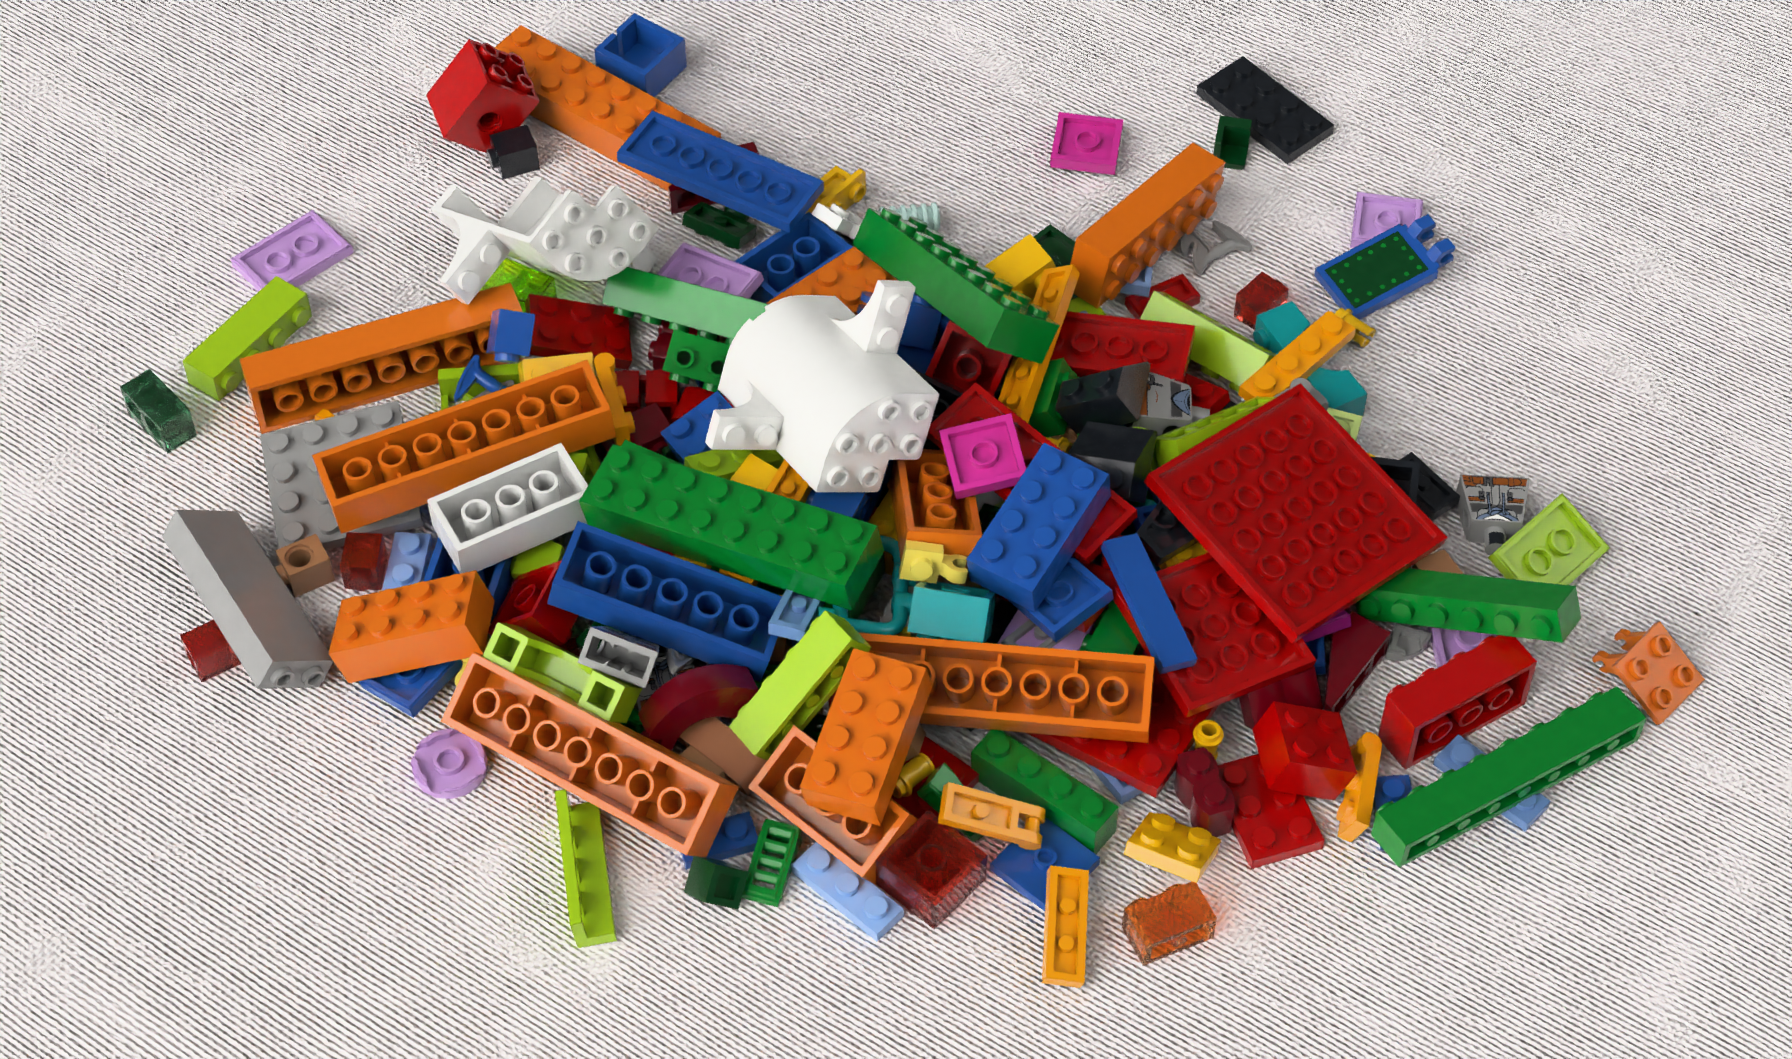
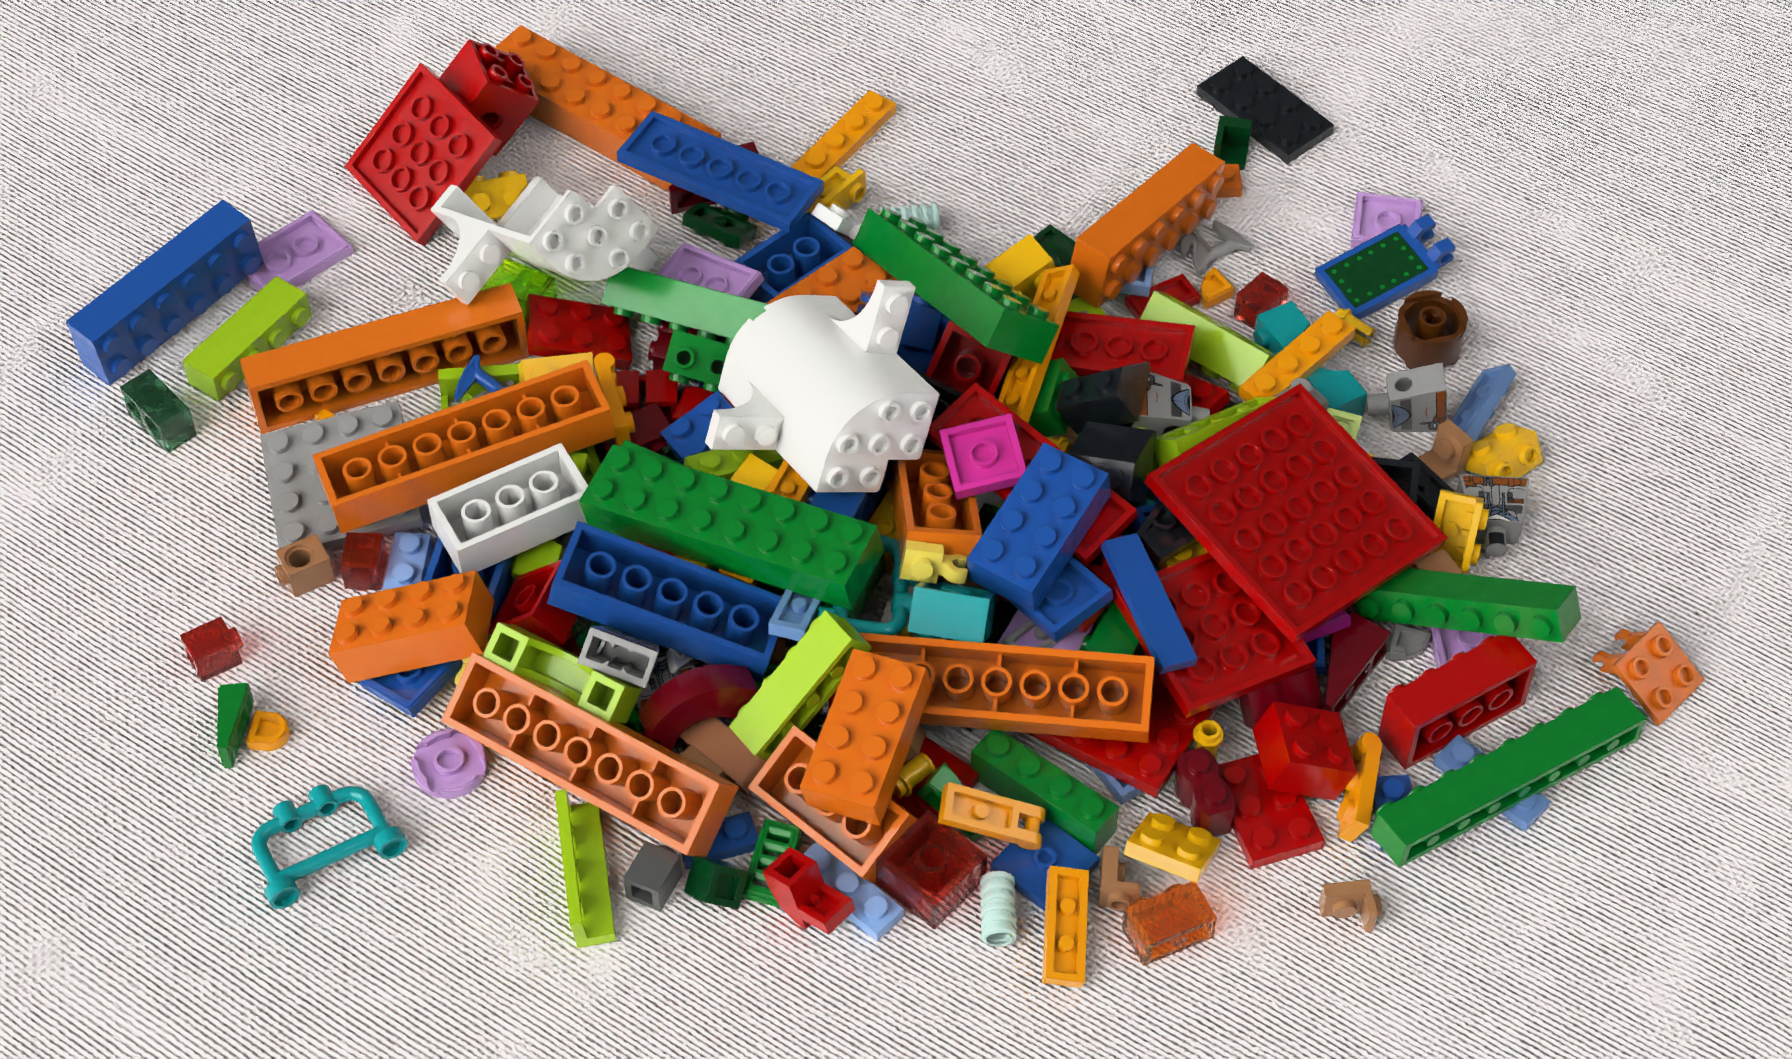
light grey brick [162,509,333,689] -> none
blue brick [486,309,535,364] -> none
black brick [487,125,540,180] -> none
blue piece [594,13,687,97] -> none
dark pink plate [1050,112,1123,175] -> none
lime tile [1488,493,1610,585] -> none
none -> blue brick [66,200,264,386]
none -> green slope [217,683,254,769]
none -> light orange tile [246,710,290,751]
none -> teal bar [251,784,408,909]
none -> red plate [344,62,503,246]
none -> yellow bracket [464,170,528,221]
none -> dark grey brick [623,841,682,912]
none -> red brick [763,847,856,935]
none -> light orange plate [791,90,896,179]
none -> light aqua piece [980,871,1017,947]
none -> medium nougat bracket [1098,846,1141,911]
none -> light orange tile [1200,267,1235,309]
none -> orange plate [1216,164,1242,198]
none -> medium nougat bracket [1318,879,1382,932]
none -> light grey torso [1366,363,1447,432]
none -> reddish brown brick [1393,290,1468,369]
none -> medium nougat bracket [1418,419,1474,481]
none -> yellow bracket [1430,489,1489,574]
none -> medium blue plate [1451,364,1516,443]
none -> yellow bracket [1465,423,1543,477]

